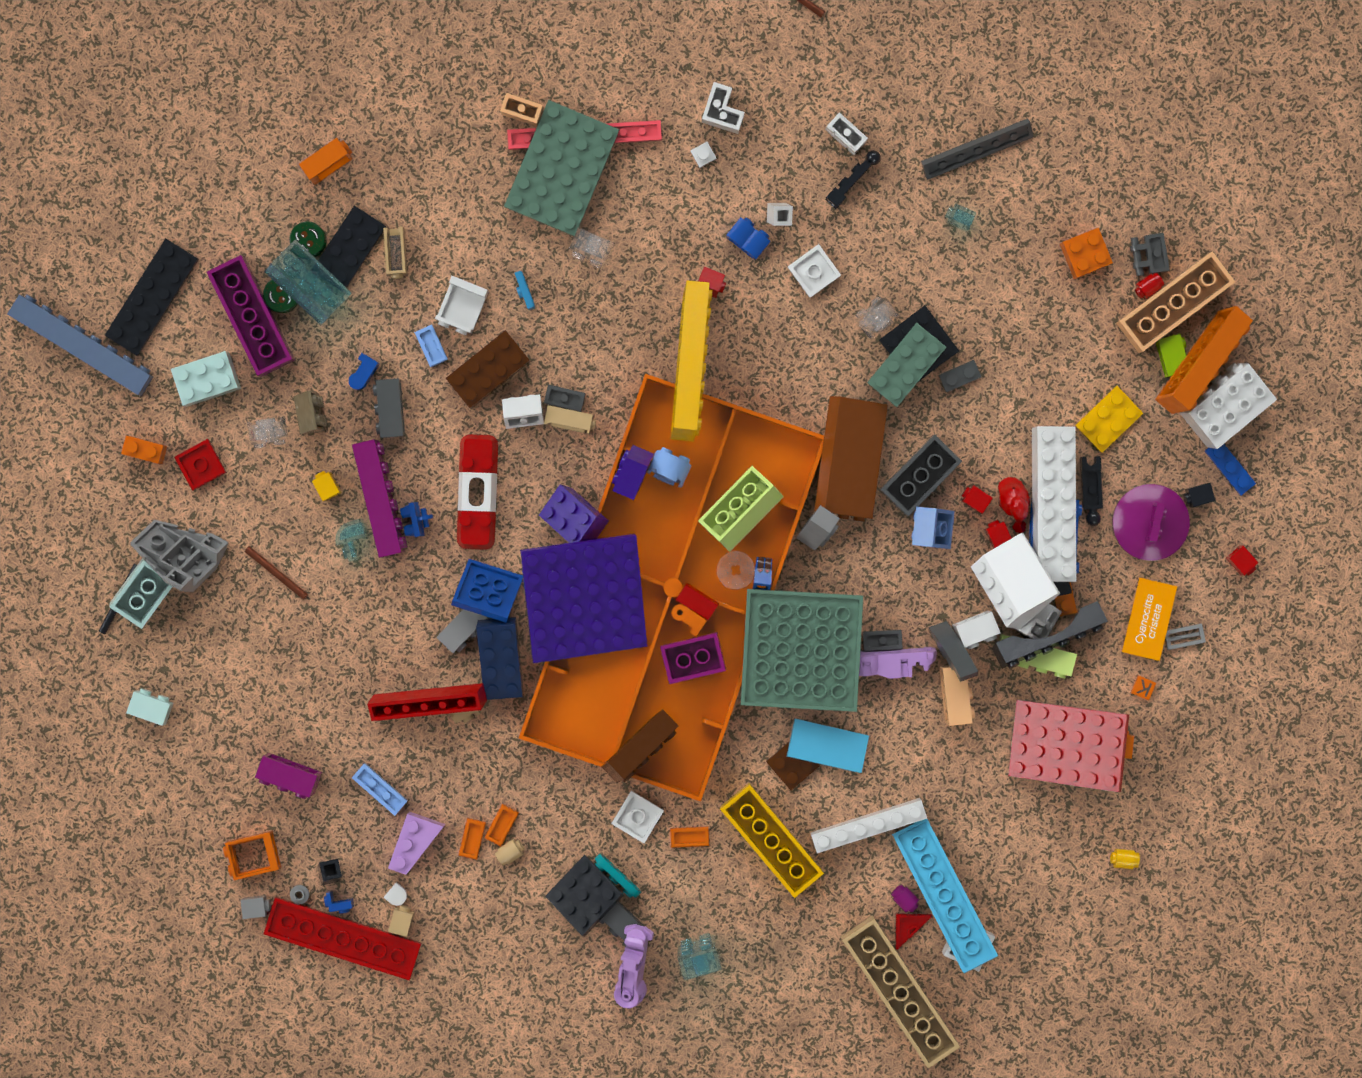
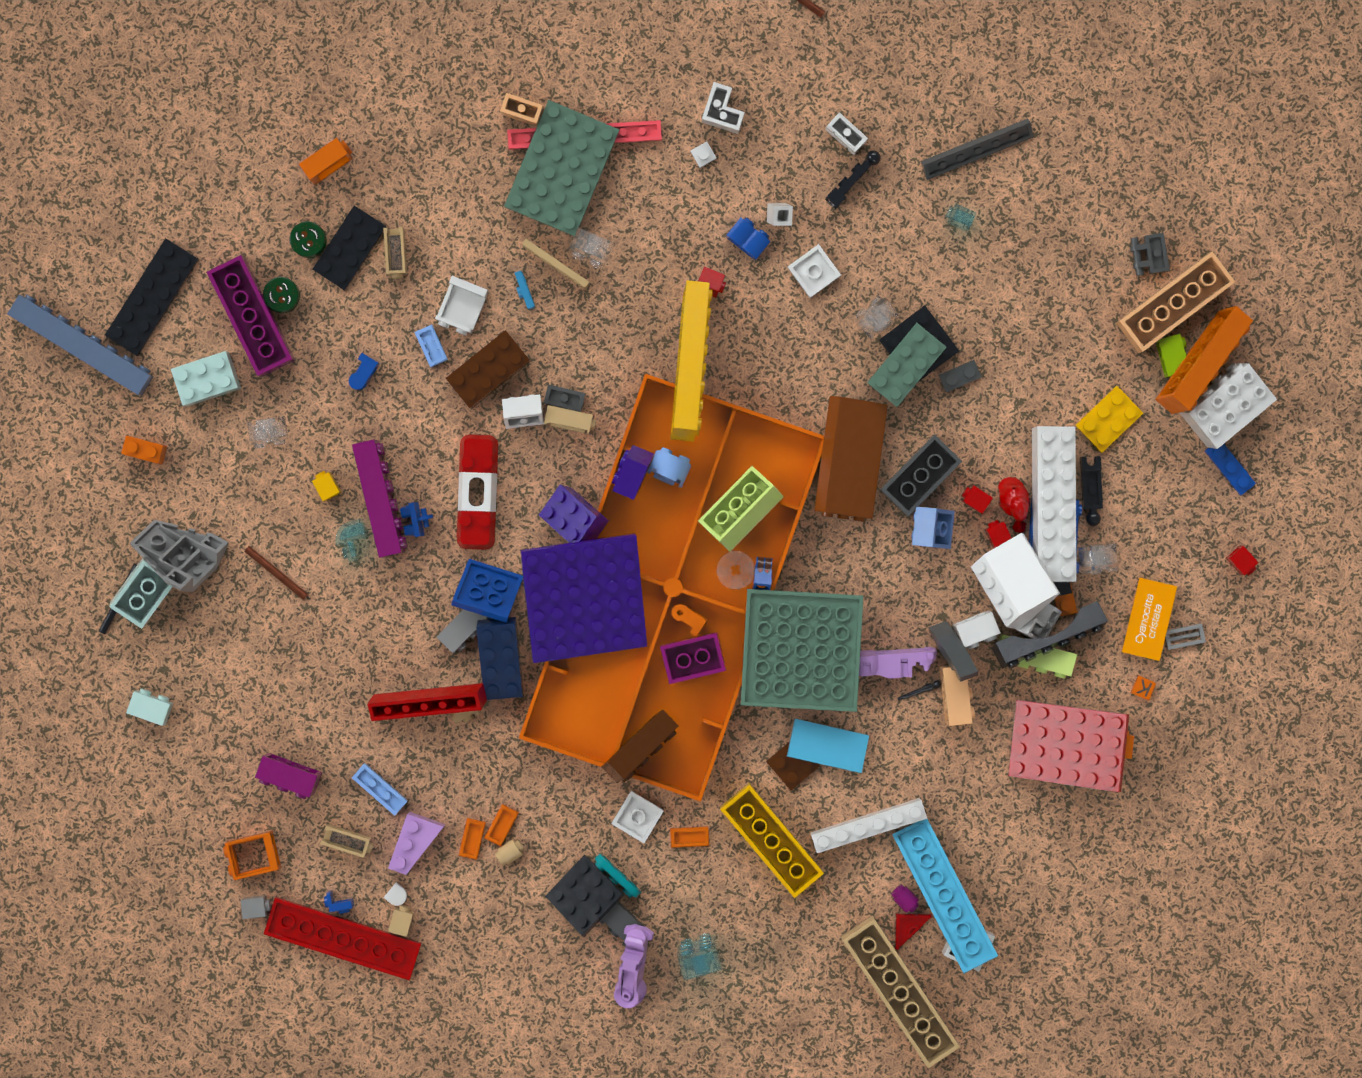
red plate [174,439,227,491] -> none
clear light blue brick [264,239,352,325] -> none
light grey plate [290,885,309,904] -> none
dark tan slope [293,390,328,435] -> none
black brick [317,859,342,886] -> none
dark grey brick [373,378,405,438] -> none
red tile [676,583,719,620] -> none
light grey brick [796,505,840,551] -> none
dark grey plate [863,629,903,651] -> none
orange brick [1060,227,1113,279] -> none
yellow brick [1110,849,1140,870] -> none
magenta bracket [1112,484,1190,561] -> none
red brick [1135,273,1165,300] -> none
black brick [1183,482,1216,507] -> none
none -> tan window [320,824,374,858]
none -> tan tile [522,239,590,289]
none -> black piece [898,680,941,701]
none -> clear brick [1078,543,1119,574]

